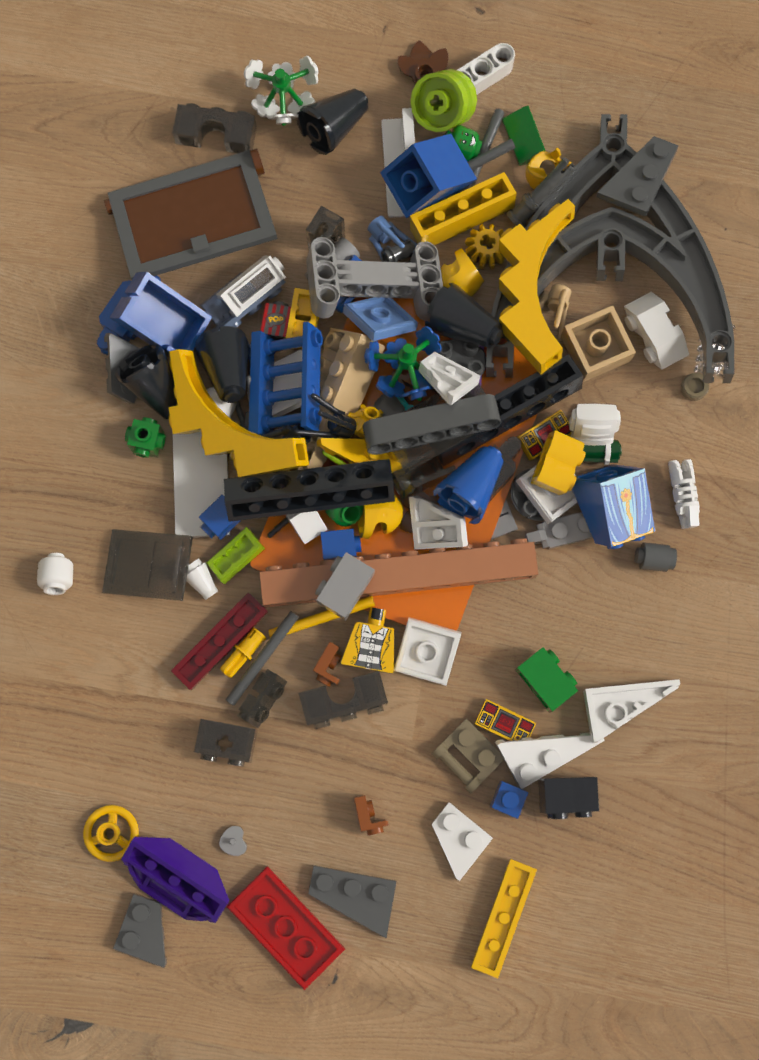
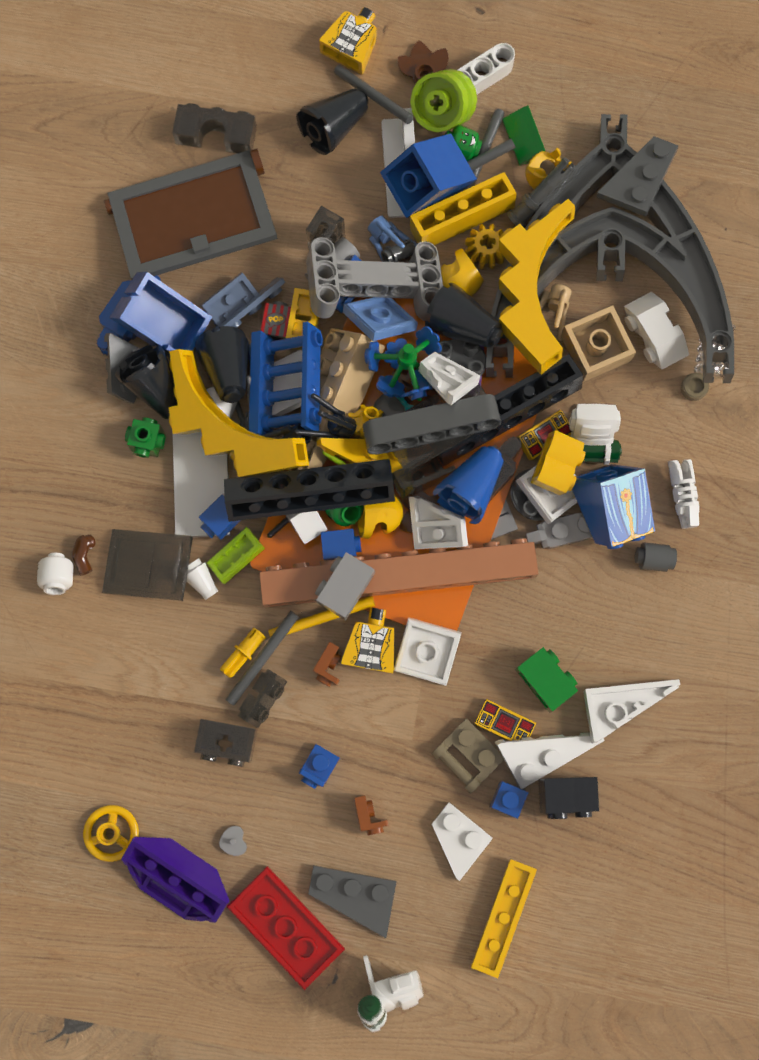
dark grey wing [113,893,167,968] -> none
dark red plate [171,592,268,691] -> none
white window [216,255,286,317] -> none
white plant [244,56,318,126] -> none
clear smoke arch [299,671,388,730] -> none
none -> reddish brown arm [72,535,96,576]
none -> blue bracket [298,744,340,789]
none -> yellow torso [319,7,377,75]
none -> dark grey bar [334,65,413,124]
none -> white piece [358,955,423,1033]

